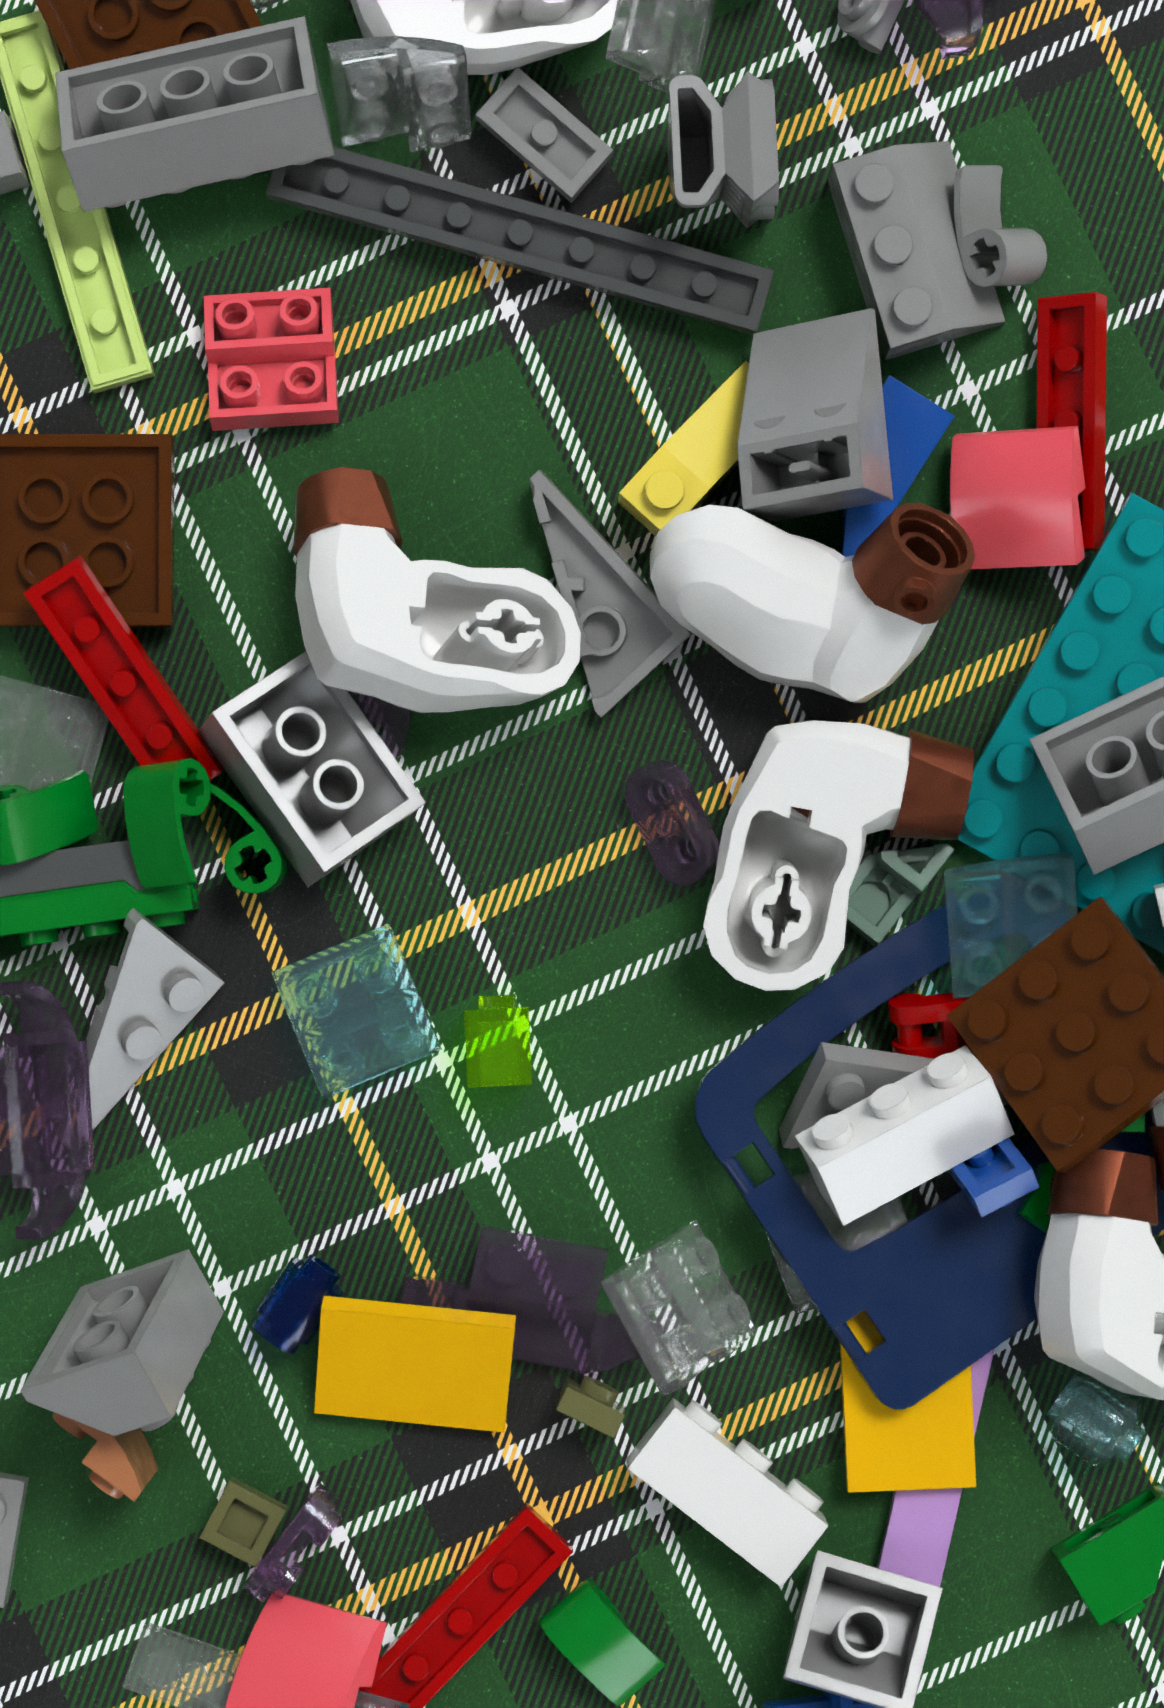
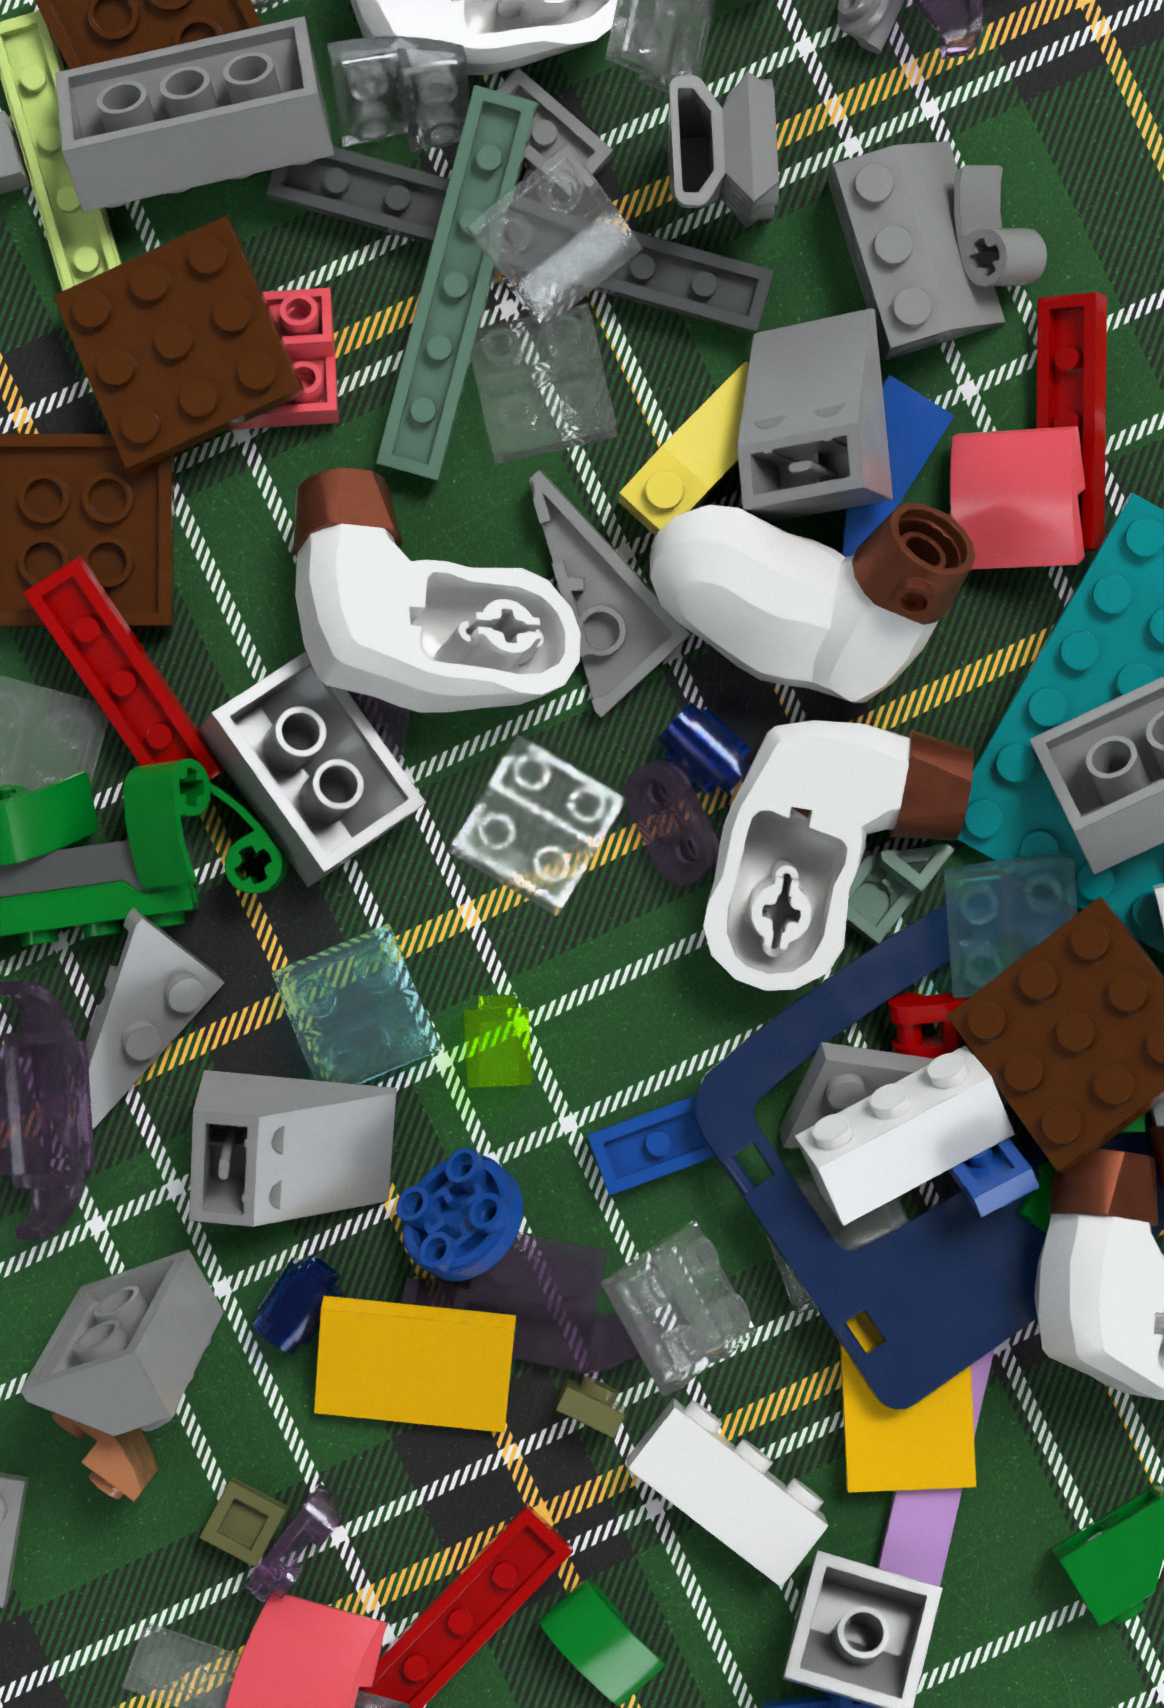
clear light blue head [1046,1373,1147,1468] -> none
none -> reddish brown plate [53,215,306,473]
none -> light grey slope [189,1070,397,1227]
none -> sand green plate [376,85,538,480]
none -> blue tile [396,1148,523,1281]
none -> clear slope [449,735,627,917]
none -> clear slope [465,143,643,330]
none -> clear slope [471,303,619,465]
none -> blue plate [587,1094,715,1196]
none -> clear blue brick [657,702,752,795]

